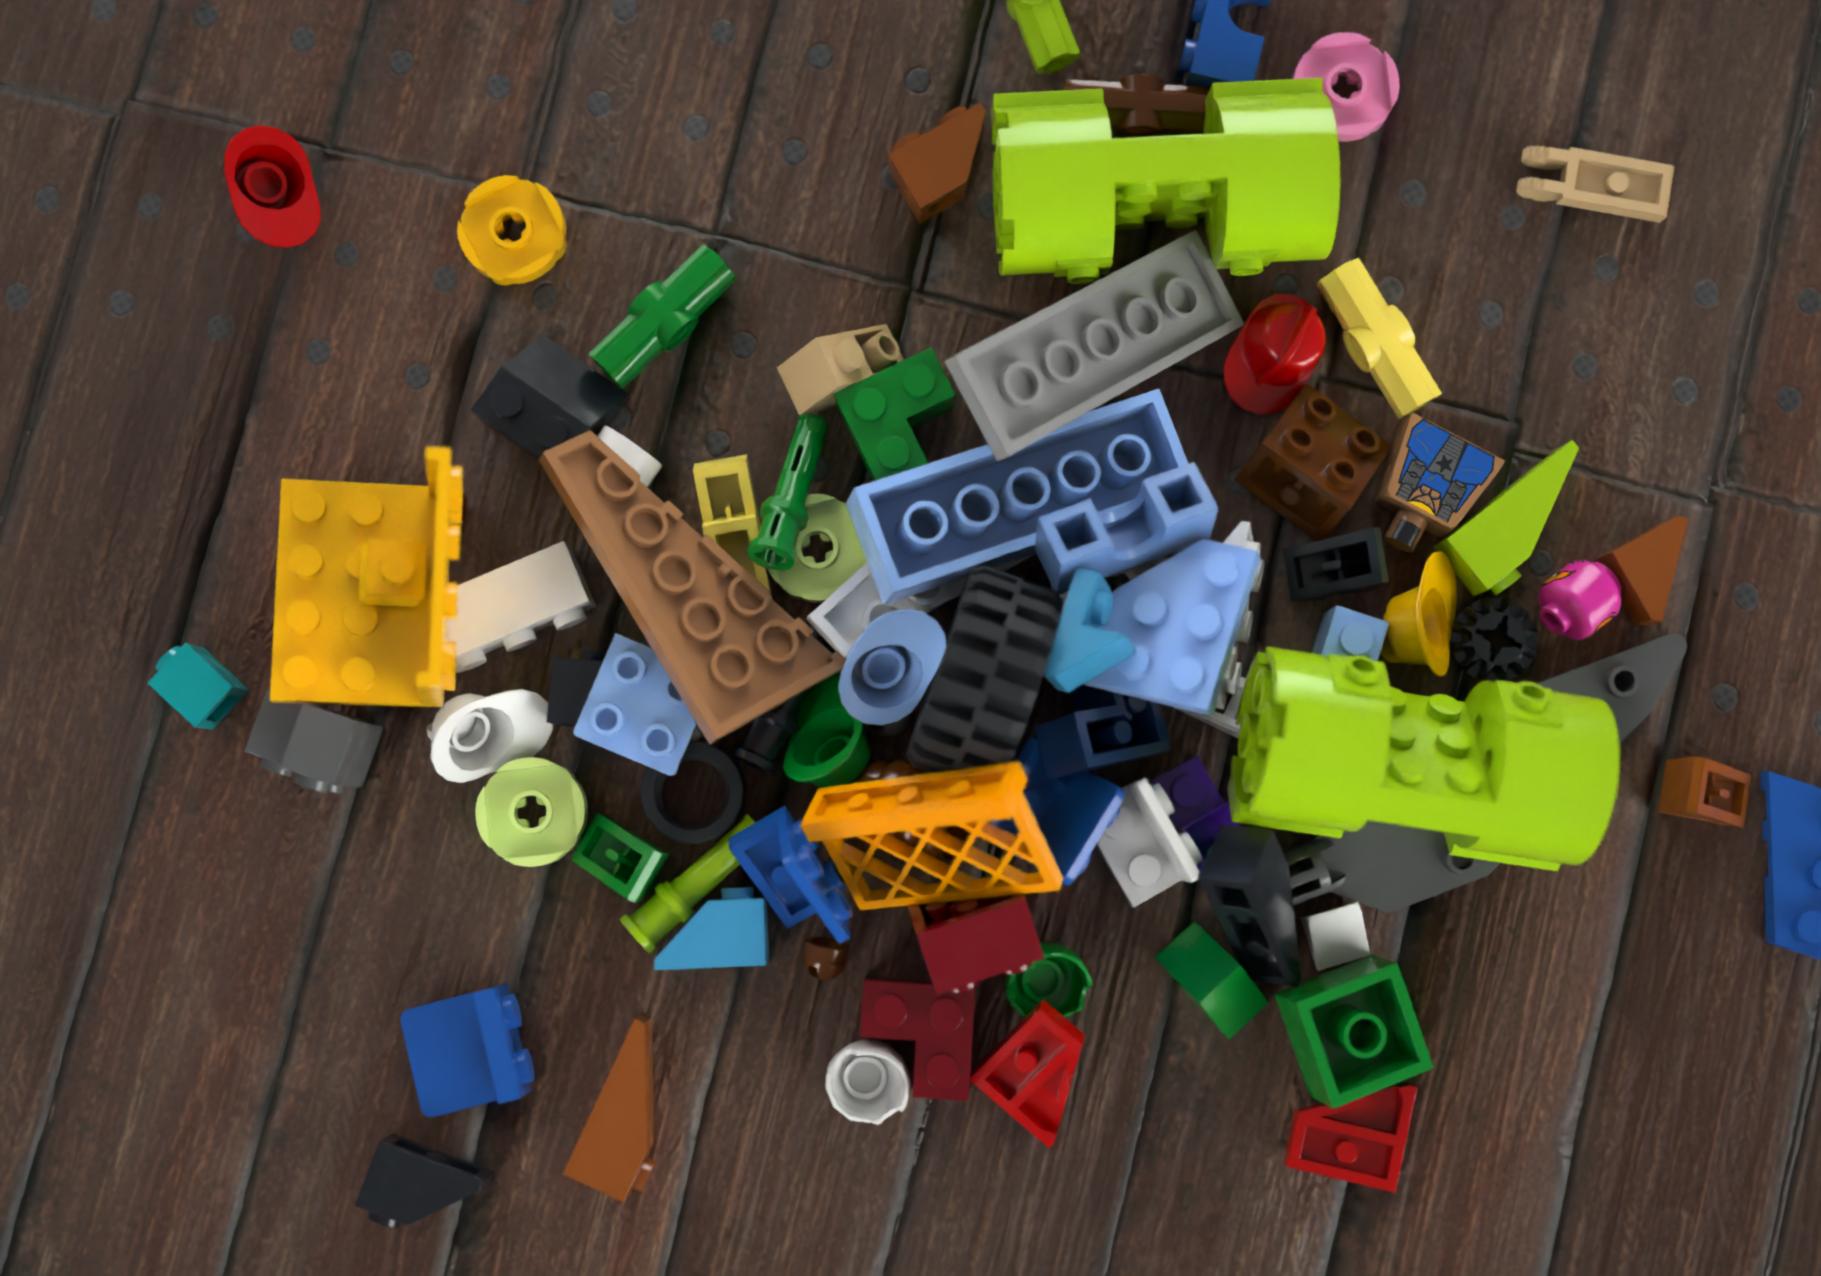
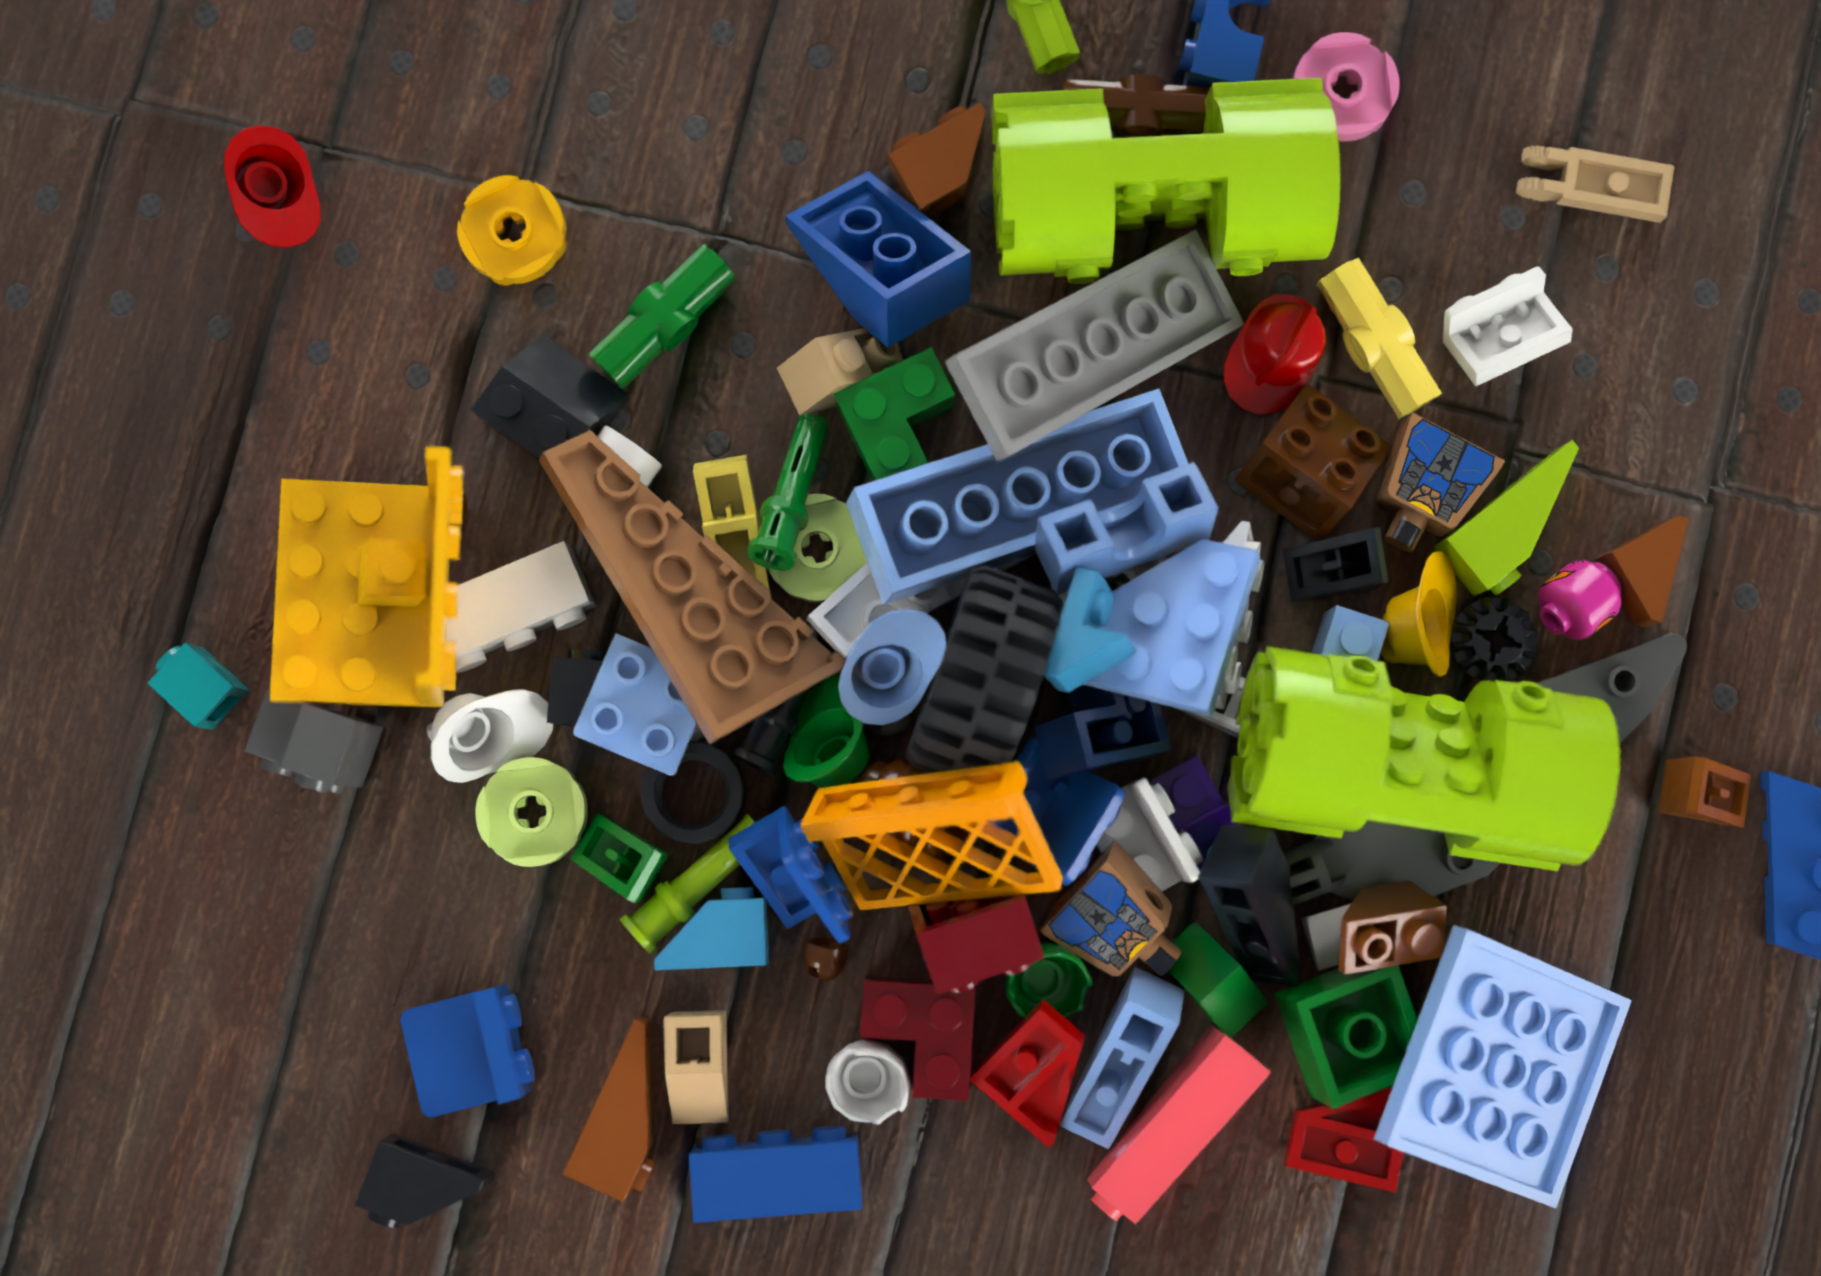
none -> tan slope [664,1010,729,1124]
none -> blue brick [689,1125,863,1223]
none -> blue slope [785,171,971,348]
none -> torso [1040,839,1181,977]
none -> light blue slope [1059,967,1185,1149]
none -> coral slope [1087,1025,1271,1225]
none -> dark orange slope [1339,880,1447,974]
none -> light blue plate [1374,925,1632,1208]
none -> white bracket [1443,266,1573,386]

